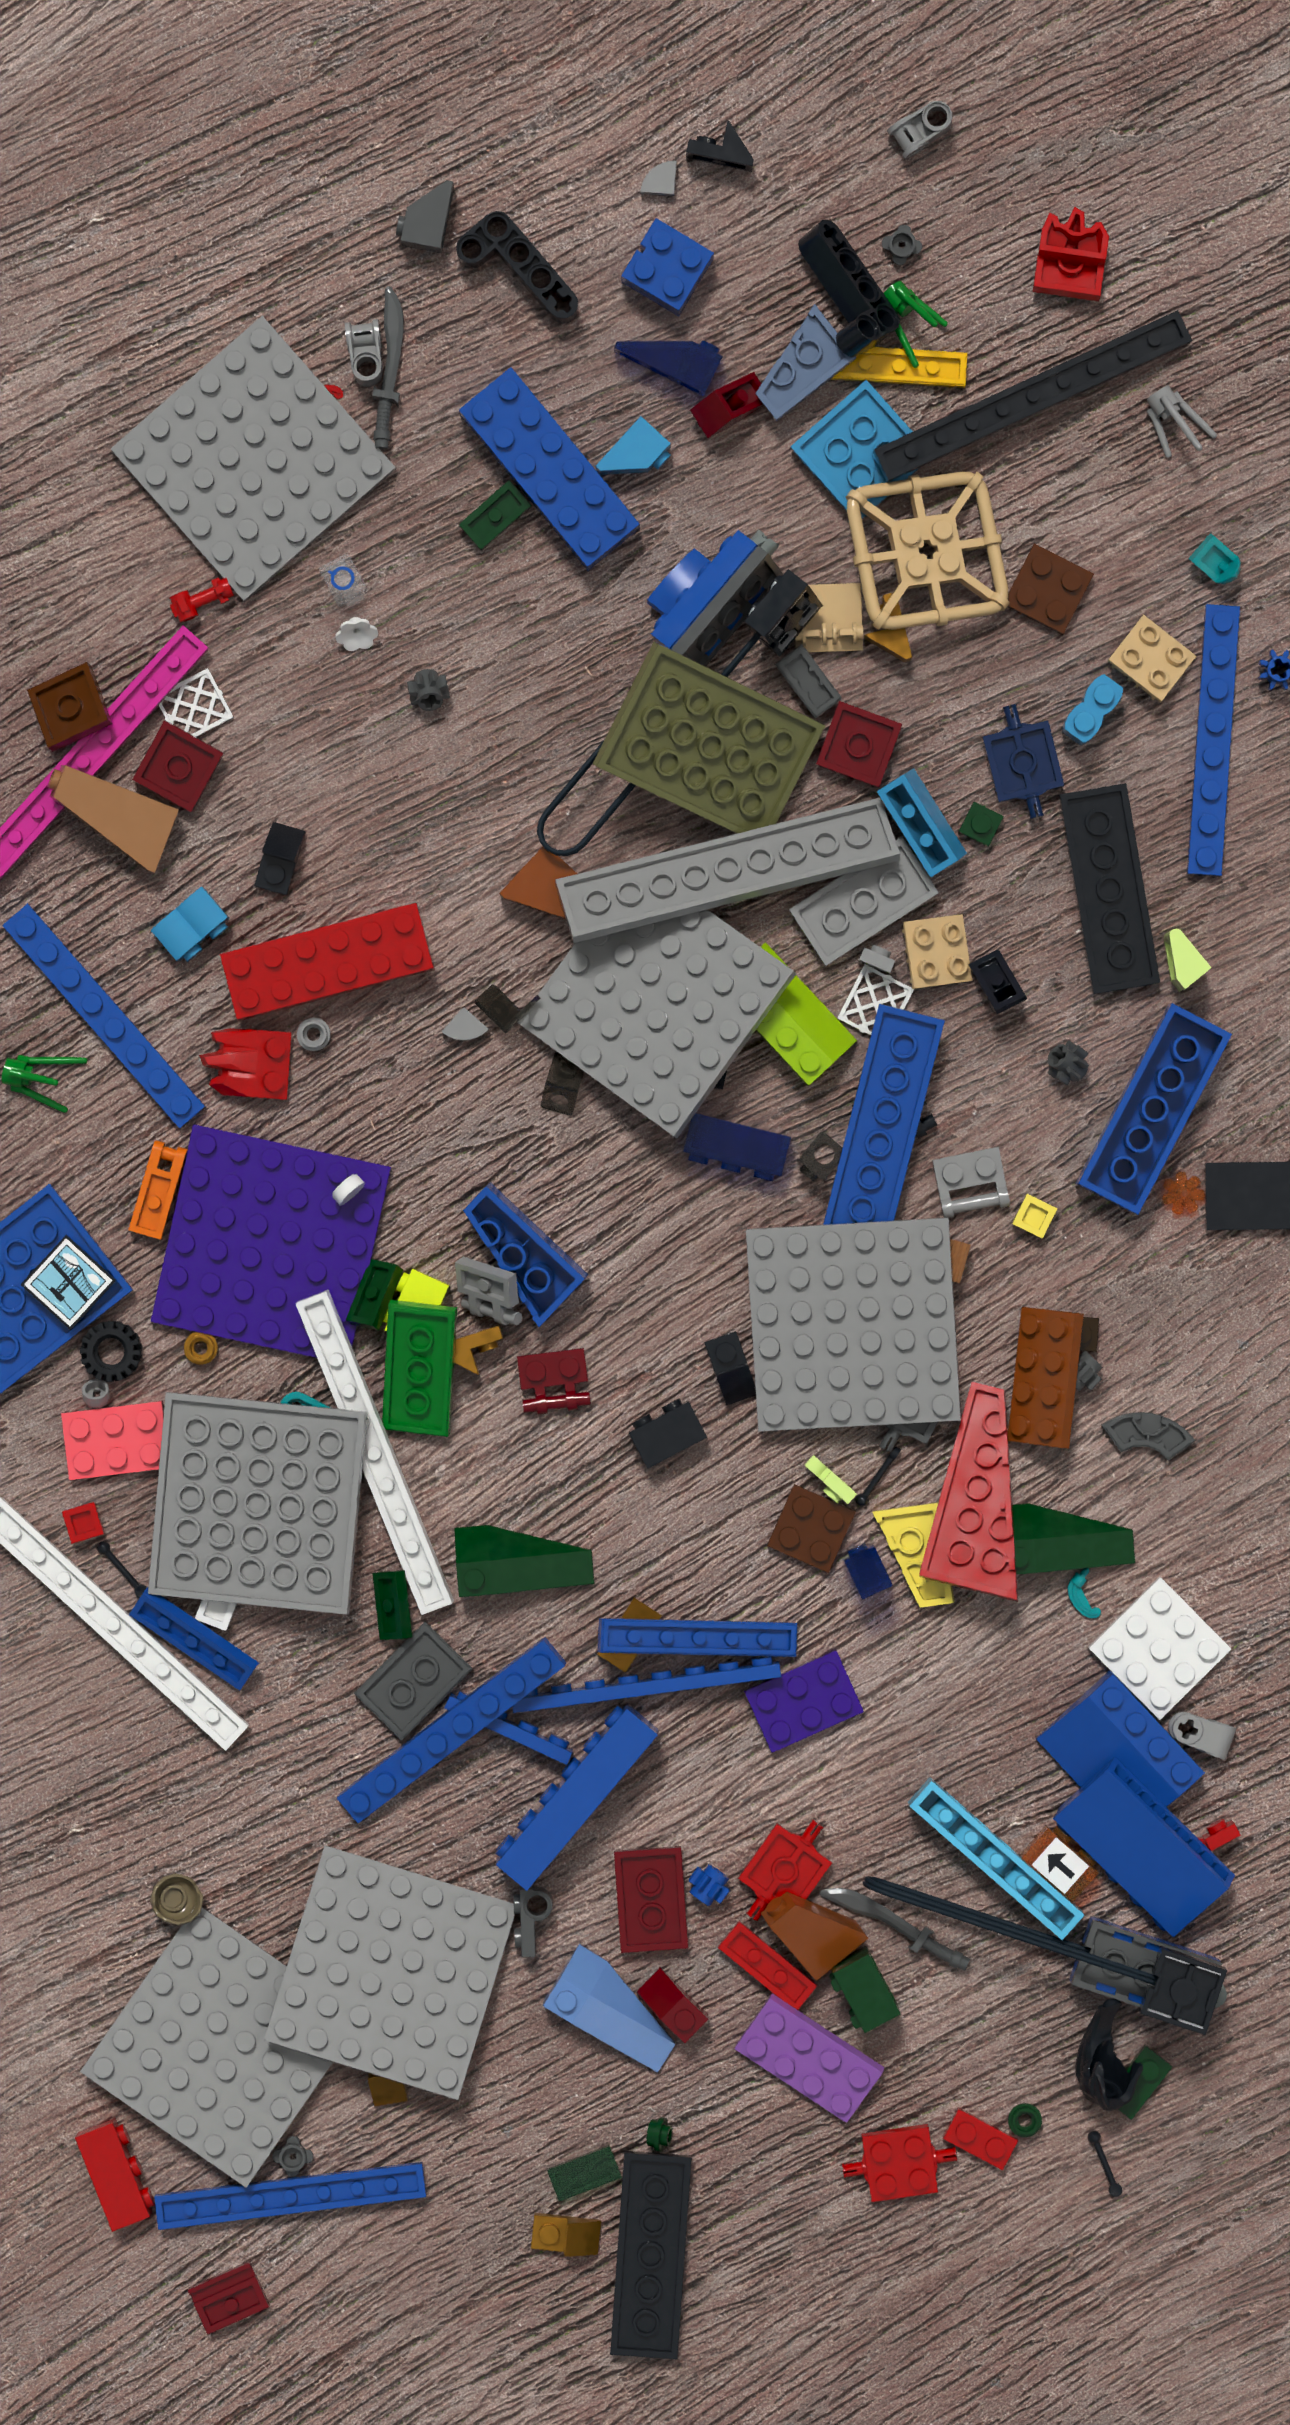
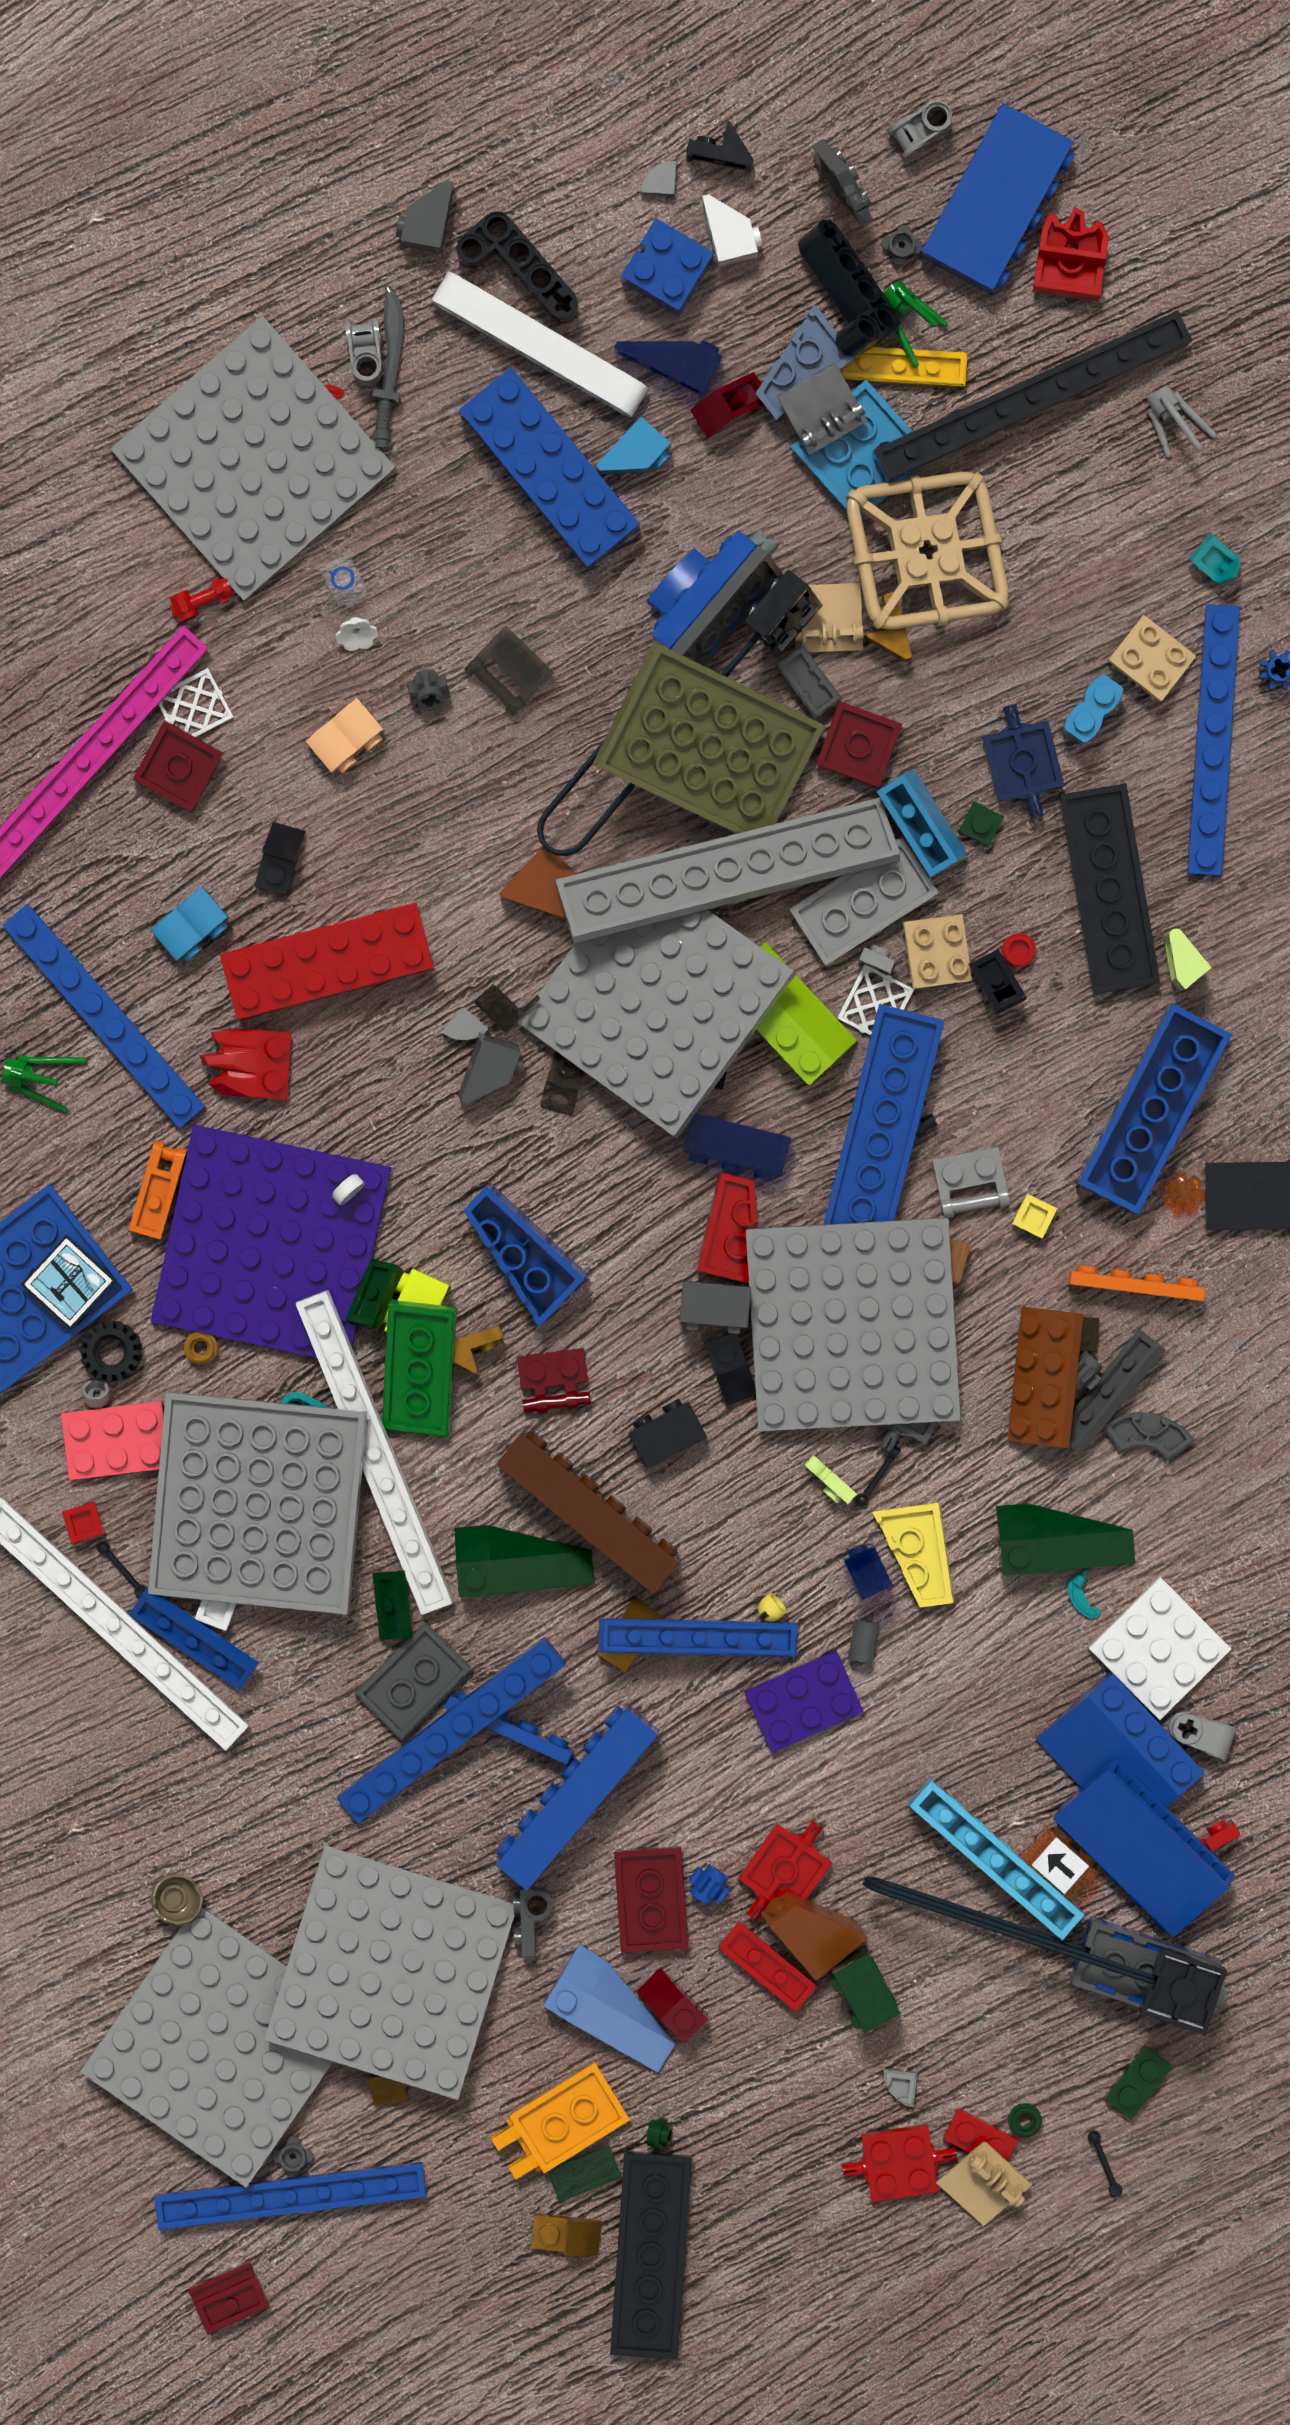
reddish brown plate [27,662,113,752] -> none
medium nougat slope [47,765,179,873] -> none
red brick [75,2118,155,2232] -> none
light grey plate [297,1017,331,1051] -> none
light grey plate [455,1256,522,1325] -> none
dark green plate [459,480,532,551] -> none
blue plate [512,1656,781,1713] -> none
medium lavender plate [734,1994,885,2123] -> none
reddish brown plate [767,1484,856,1573] -> none
clear smoke bracket [797,1132,843,1183] -> none
dark grey sword [820,1888,970,1971] -> none
wing [919,1381,1018,1602] -> none
reddish brown plate [1007,543,1094,635] -> none
dark grey gear [1047,1041,1089,1085] -> none
black hair [1075,1998,1143,2111] -> none
none -> light nougat brick [305,698,385,774]
none -> white beam [431,271,649,418]
none -> dark grey slope [458,1032,524,1104]
none -> clear smoke plate [464,626,554,717]
none -> light orange tile [490,2062,630,2179]
none -> reddish brown brick [496,1430,679,1594]
none -> dark grey container [679,1280,751,1334]
none -> red wing [696,1172,757,1283]
none -> white slope [702,194,763,267]
none -> light yellow hinge [758,1592,788,1622]
none -> flat silver hinge [777,362,868,455]
none -> dark grey plate [812,139,873,227]
none -> dark grey piece [848,1619,880,1663]
none -> light grey tile [883,2068,917,2107]
none -> blue brick [920,103,1076,295]
none -> tan hinge [936,2140,1032,2226]
none -> red tile [1002,933,1036,967]
none -> orange plate [1068,1265,1206,1301]
none -> dark grey plate [1070,1329,1166,1455]

